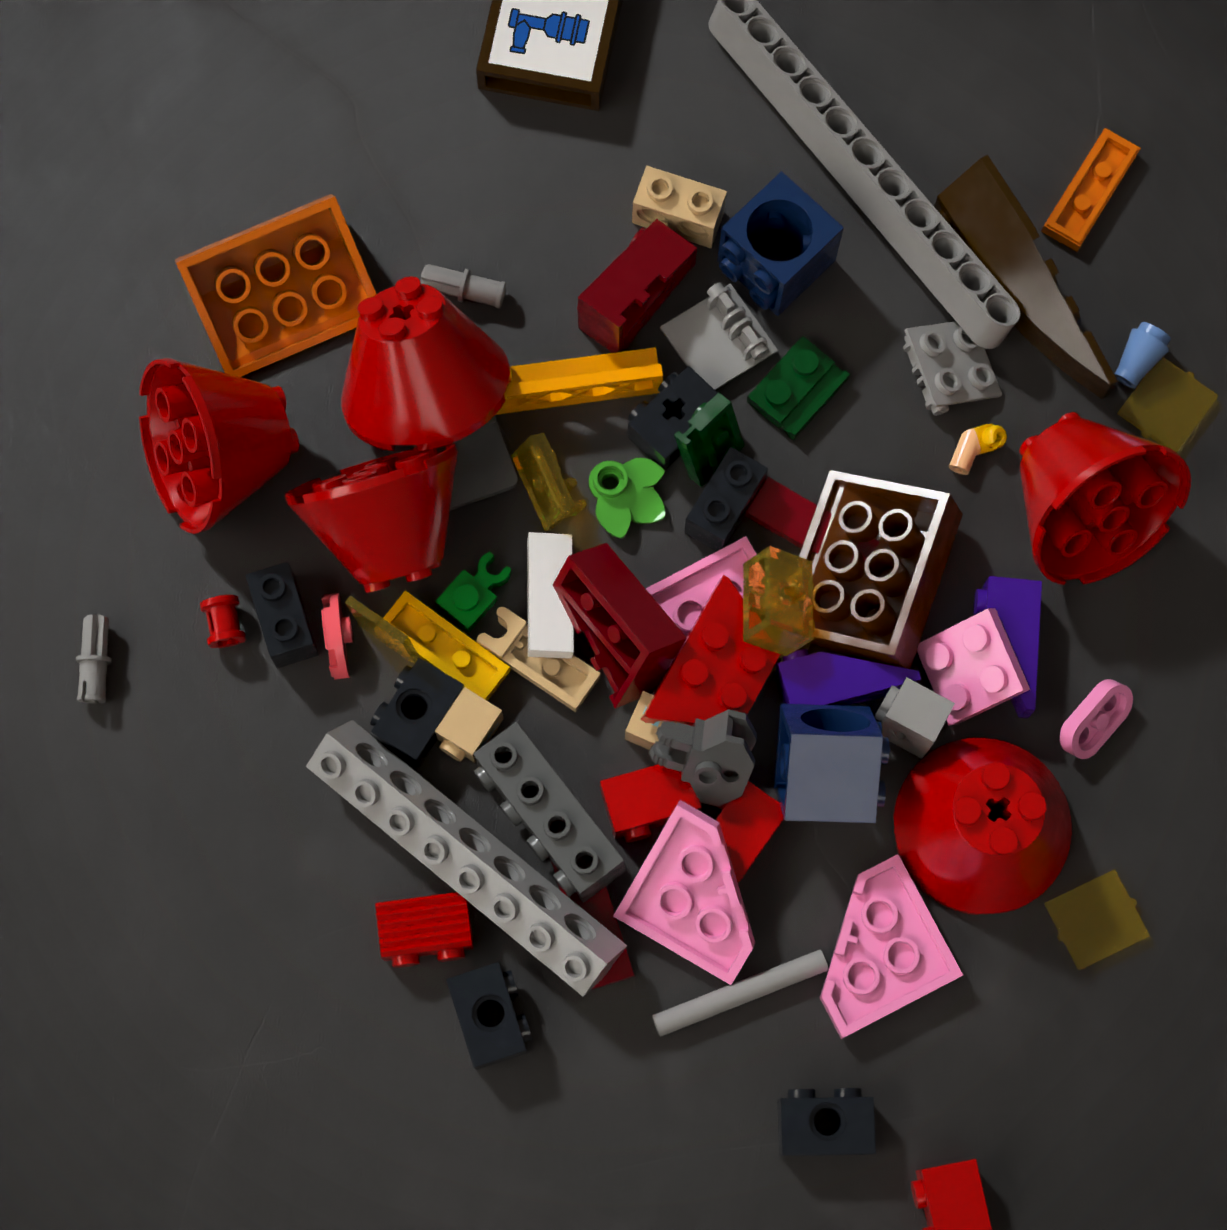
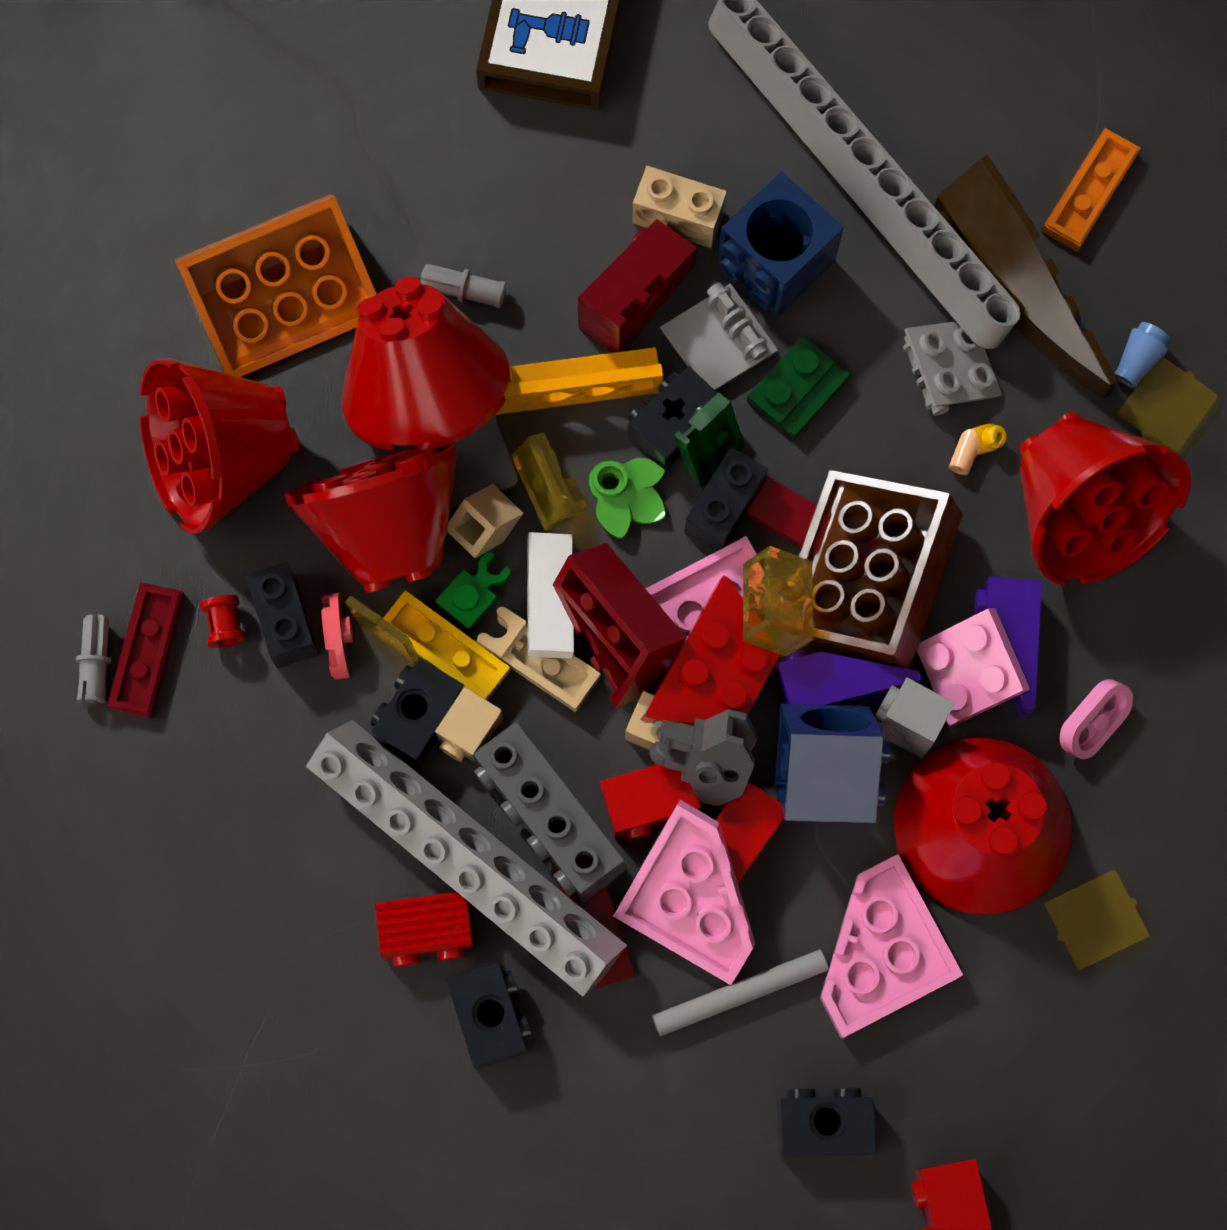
none -> dark red tile [106,582,185,720]
none -> tan brick [447,484,523,558]

